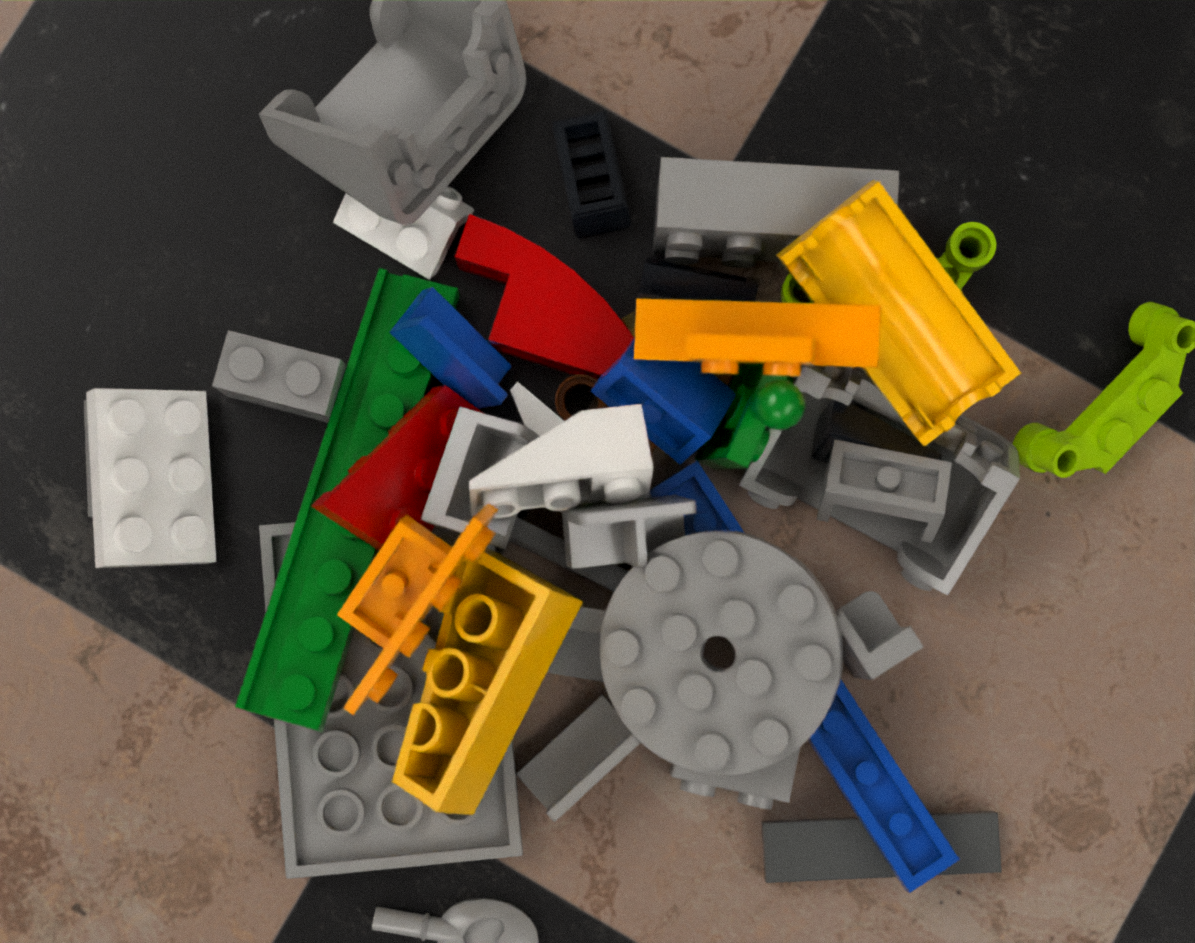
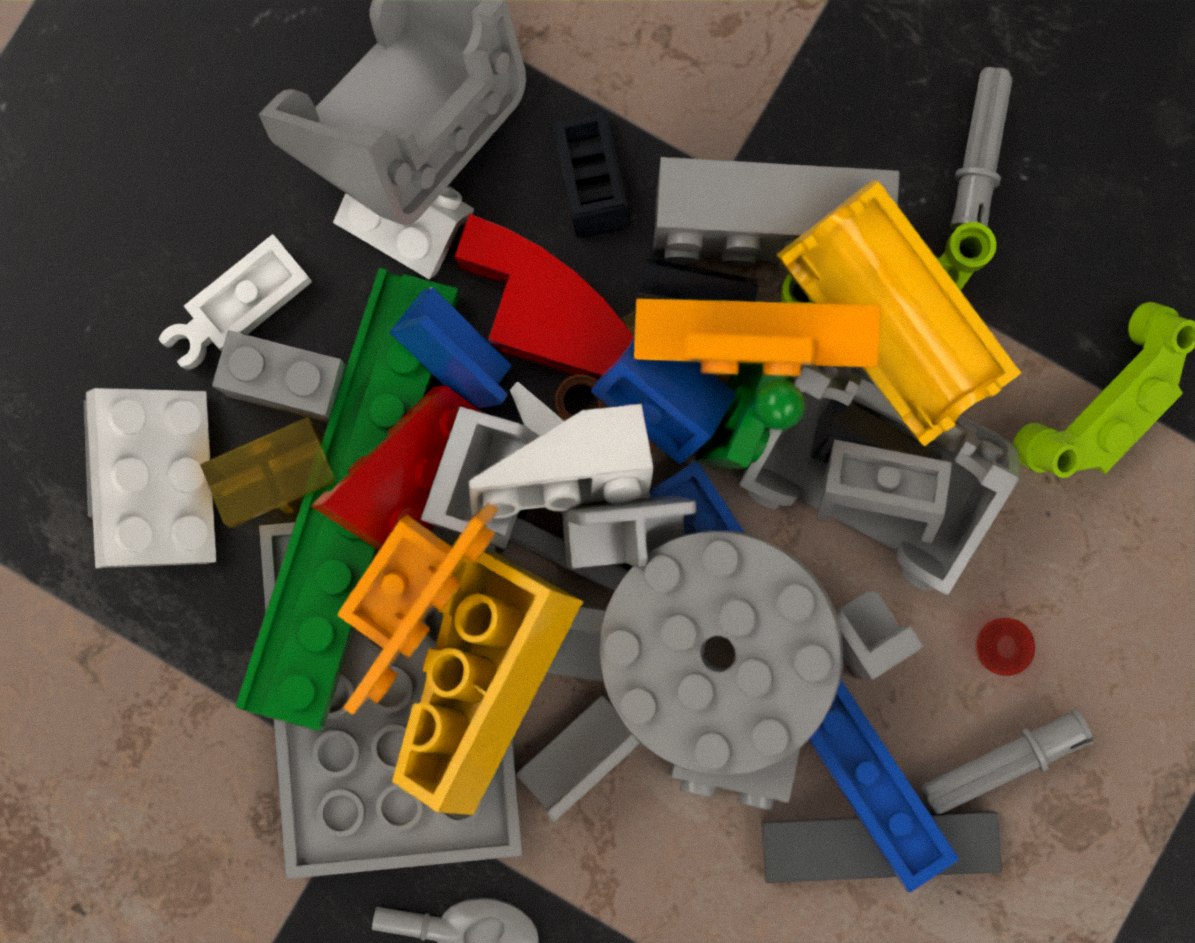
none -> white plate [159,234,312,371]
none -> clear yellow panel [200,417,335,528]
none -> light grey axle [922,709,1094,814]
none -> light grey axle [950,67,1012,231]
none -> clear red plate [975,618,1035,676]

